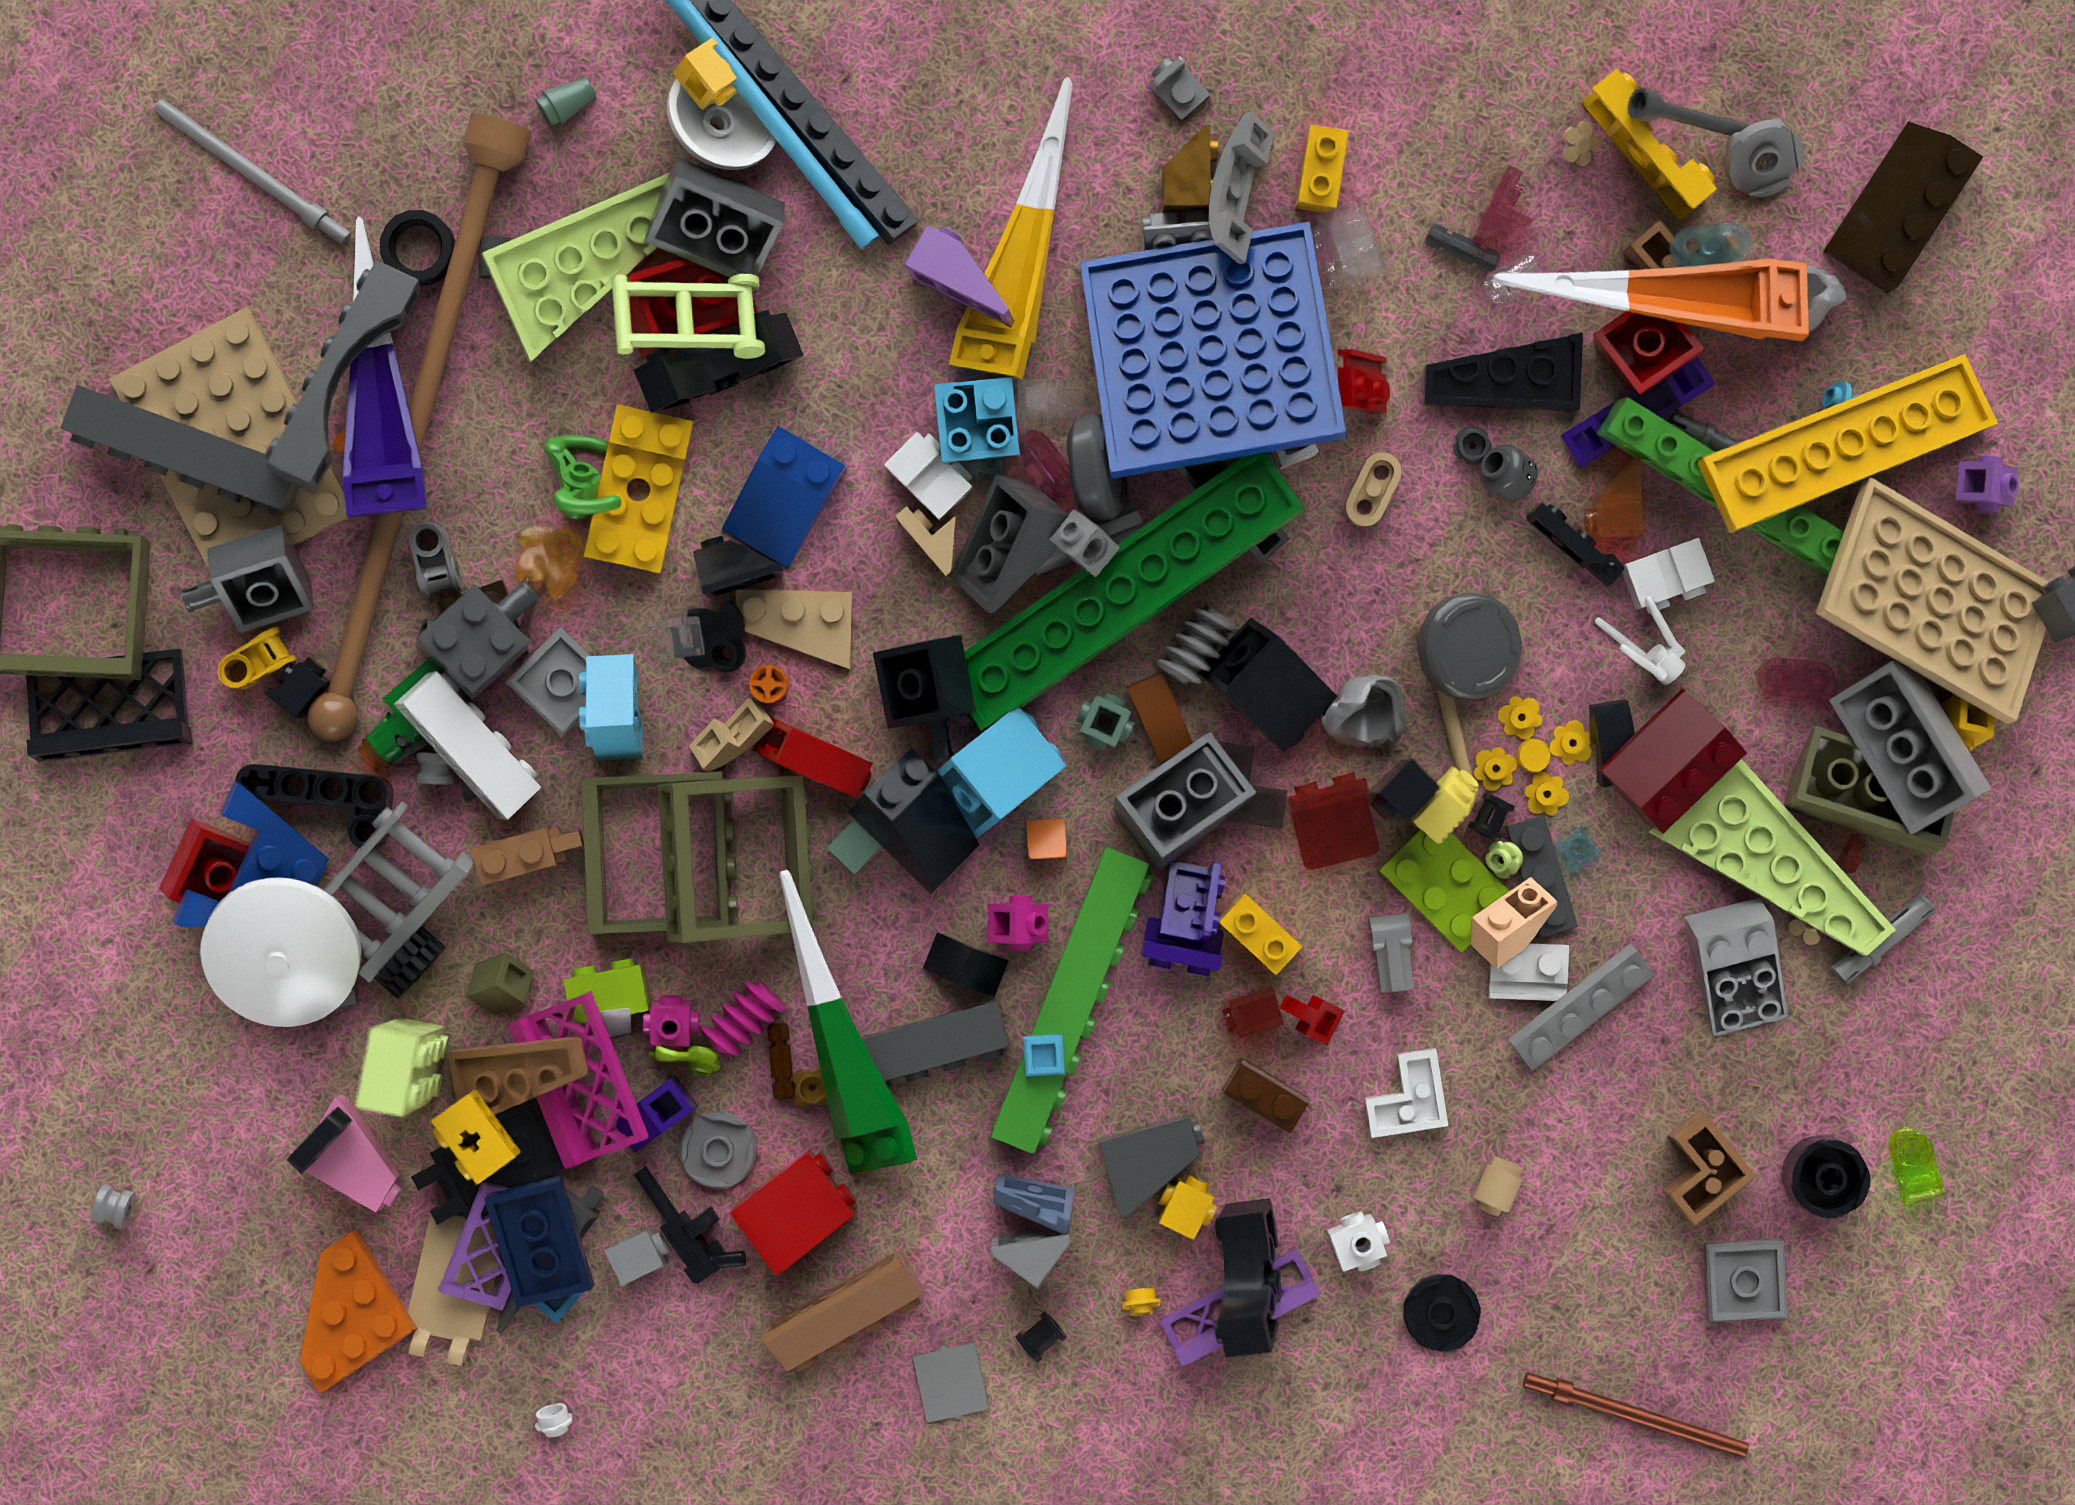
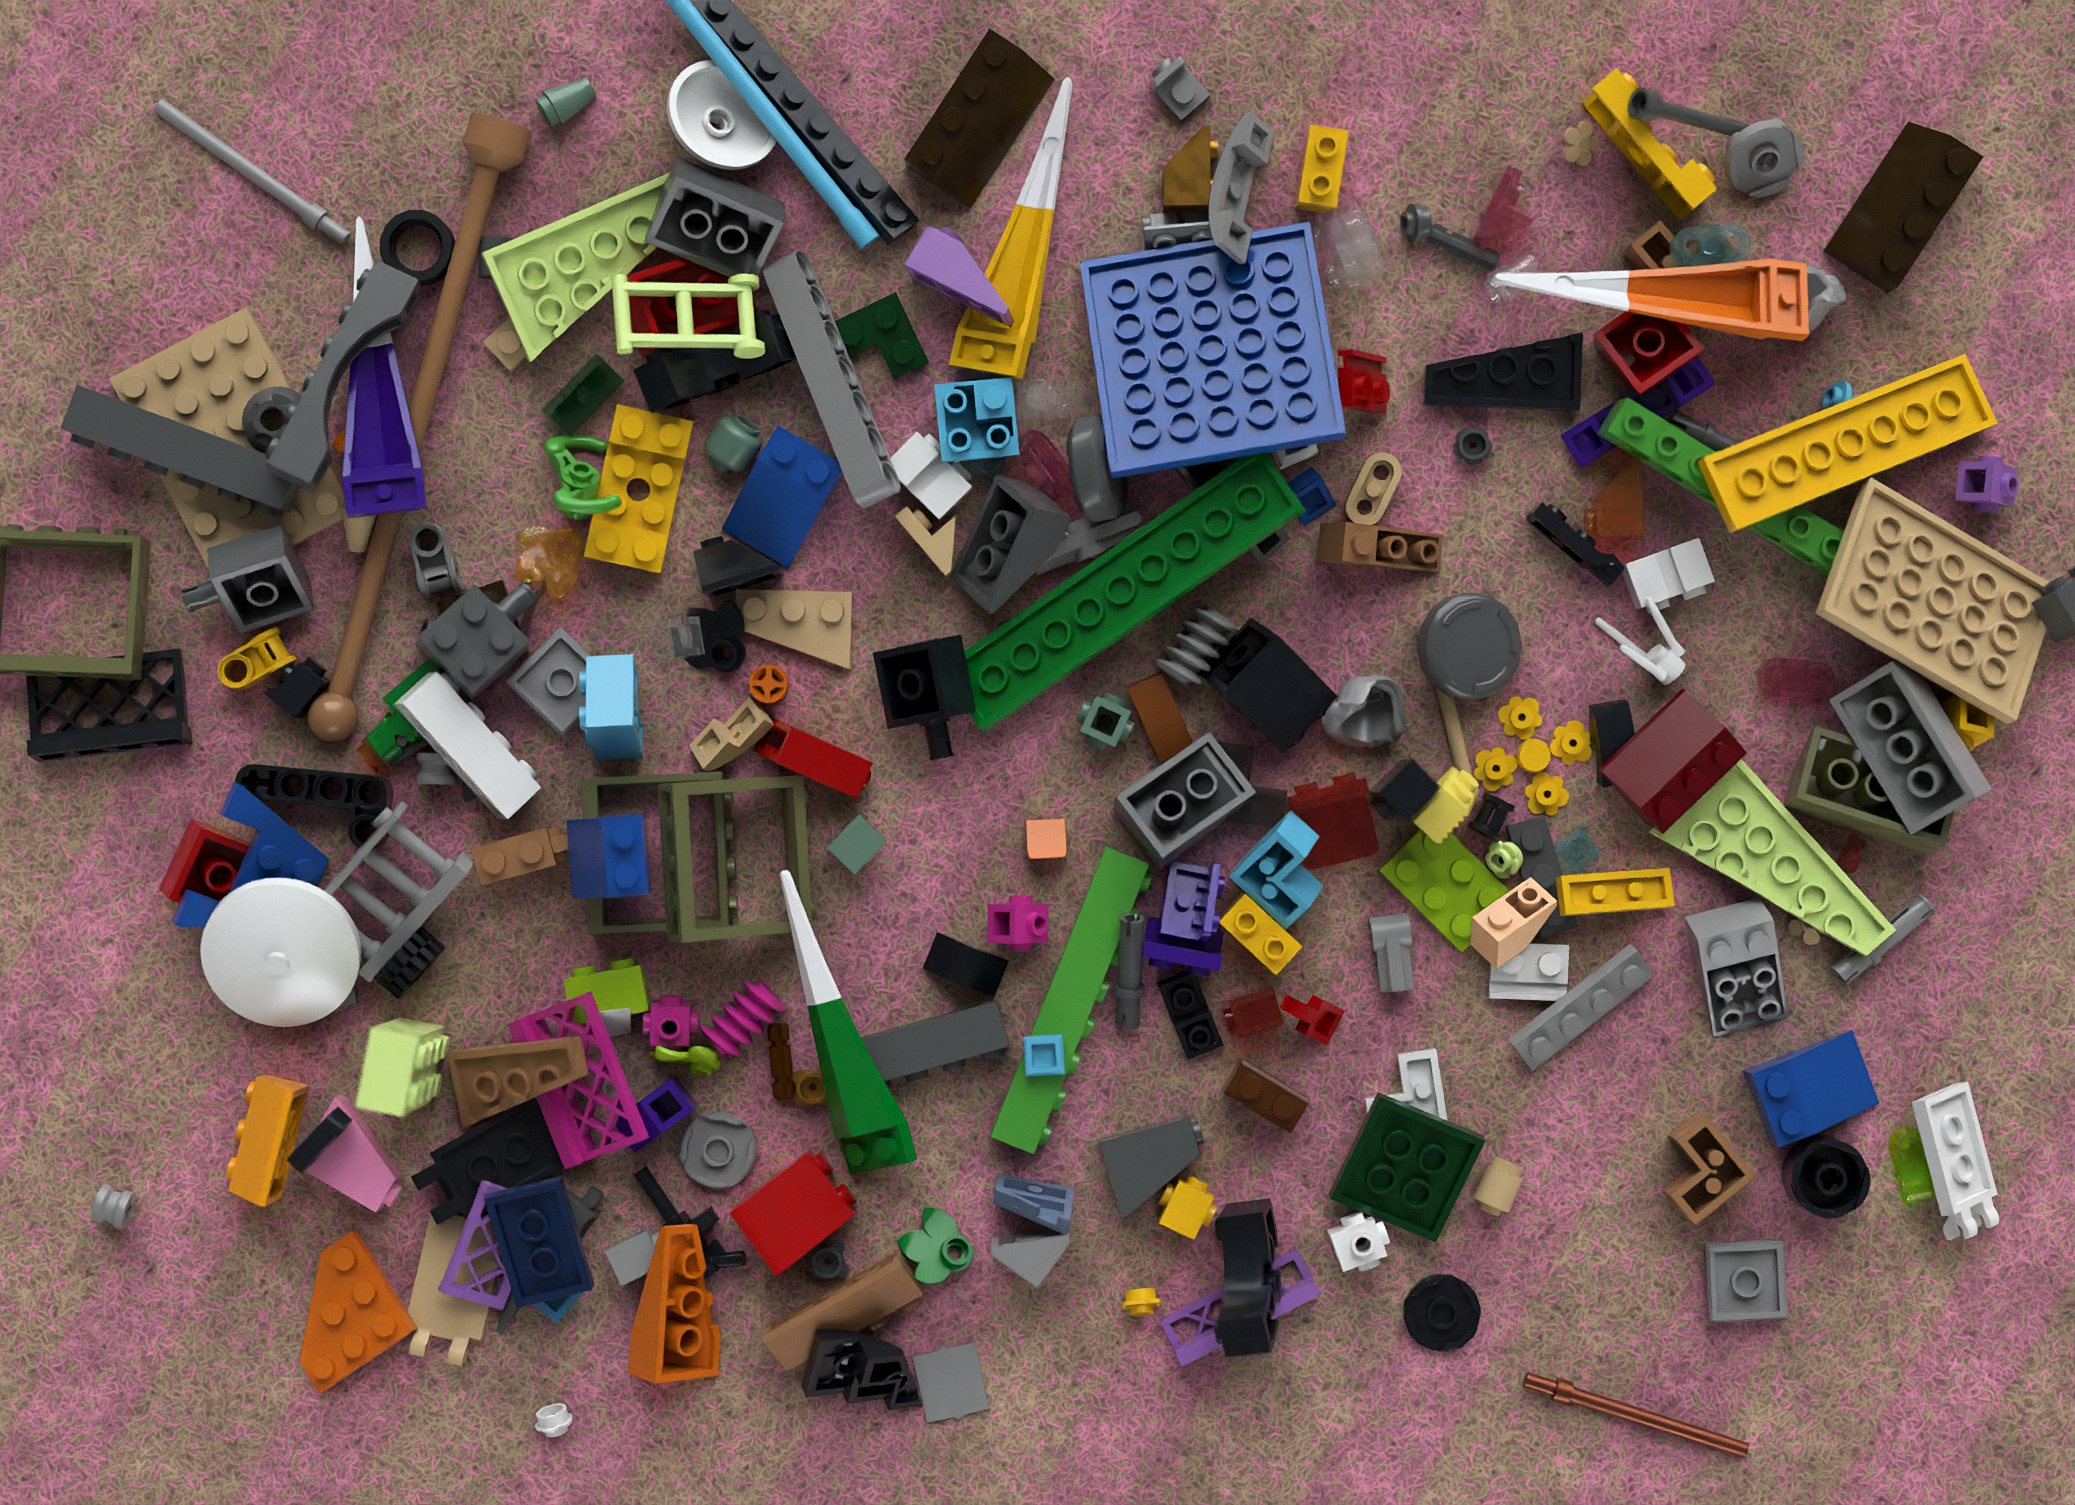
yellow brick [431,1089,521,1185] -> none
olive panel [466,952,534,1014] -> none
yellow brick [672,37,737,110] -> none
black slope [848,747,980,894] -> none
medium azure slope [936,707,1067,839] -> none
black bush [1015,1311,1067,1363] -> none
light grey brick [1049,509,1120,578] -> none
dark grey head [1480,445,1538,501] -> none
none -> light orange slope [226,1074,309,1207]
none -> dark grey piece [242,387,302,454]
none -> tan cone [340,497,378,552]
none -> tan plate [483,318,527,372]
none -> clear green slope [542,353,625,436]
none -> blue slope [566,814,652,898]
none -> orange wedge [628,1224,721,1384]
none -> sand green head [704,414,762,474]
none -> light grey beam [763,249,901,509]
none -> black slope [801,1329,923,1410]
none -> dark grey plate [807,1240,849,1283]
none -> dark green plate [835,292,929,380]
none -> green plate [897,1207,974,1285]
none -> dark brown slope [904,28,1055,209]
none -> dark grey pin [1113,913,1145,1030]
none -> black slope [1156,970,1224,1060]
none -> medium azure brick [1229,810,1324,930]
none -> blue slope [1287,467,1336,526]
none -> medium nougat slope [1317,522,1443,573]
none -> dark green plate [1329,1092,1486,1242]
none -> dark grey plate [1400,204,1432,243]
none -> yellow plate [1555,868,1675,916]
none -> blue slope [1743,1030,1879,1147]
none -> white tile [1912,1082,1999,1240]

